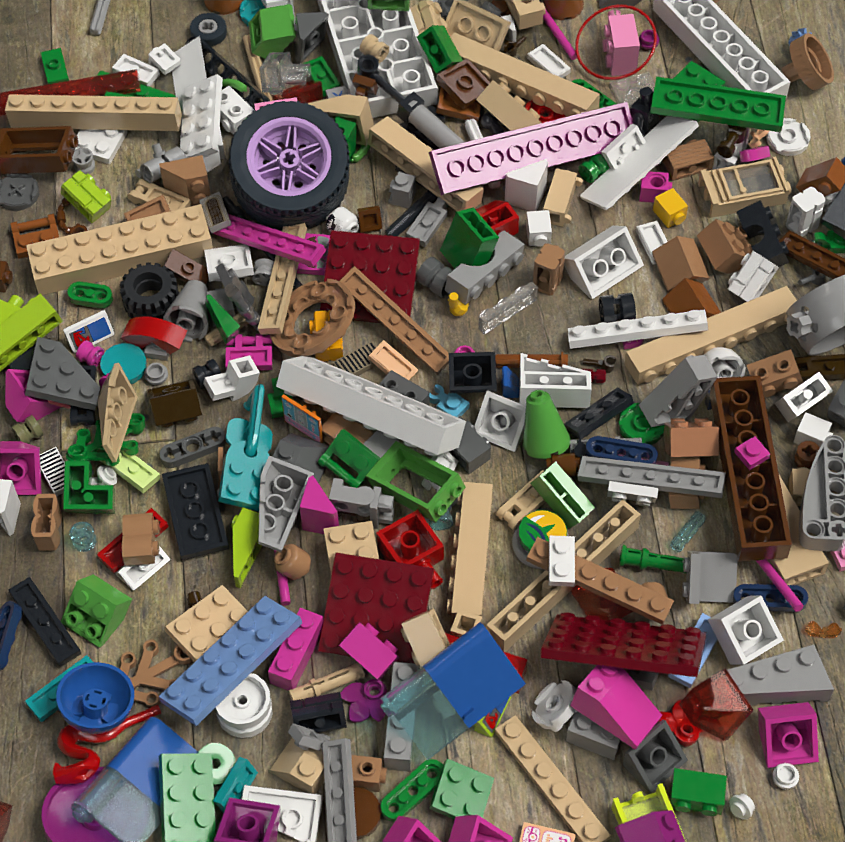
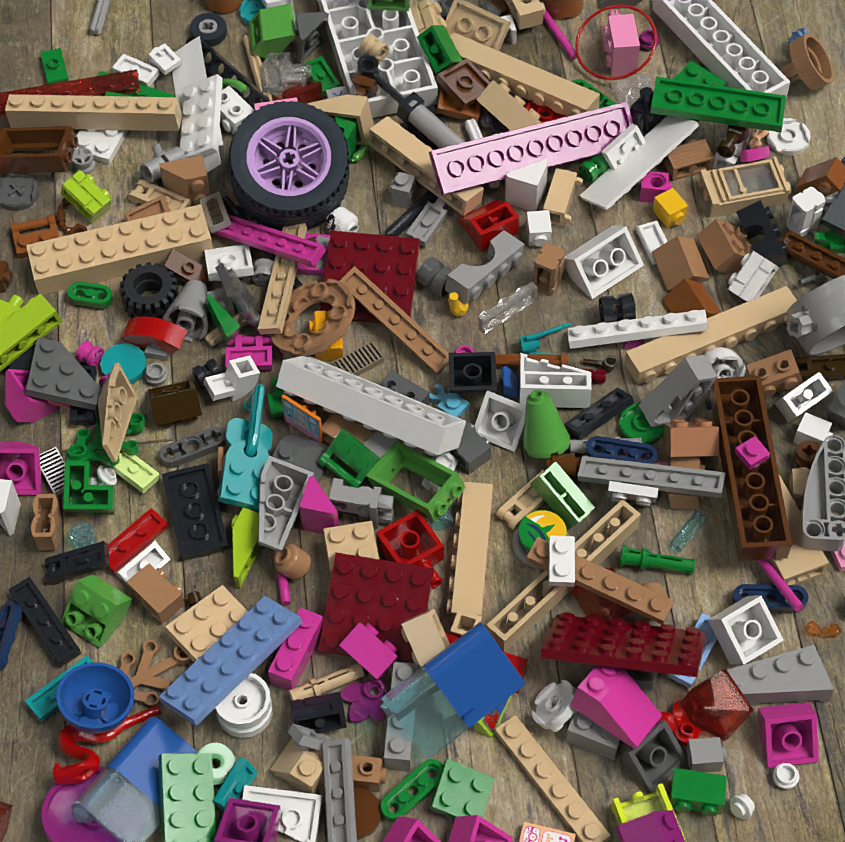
olive wheel [11,415,44,444] -> none
slope [63,310,114,353] -> none
medium nougat brick [122,513,160,566] -> none
reddish brown tile [357,205,383,232] -> none
light nougat tile [368,340,418,380] -> none
green brick [440,207,499,269] -> none
dark brown hand [504,35,527,57] -> none
white tile [527,44,571,78] -> none
black piece [571,439,586,460] -> none
light grey bracket [682,551,738,604] -> none
none -> black plate [45,541,110,585]
none -> medium nougat brick [126,563,184,624]
none -> teal plant [519,322,572,354]
none -> light grey brick [686,737,727,772]

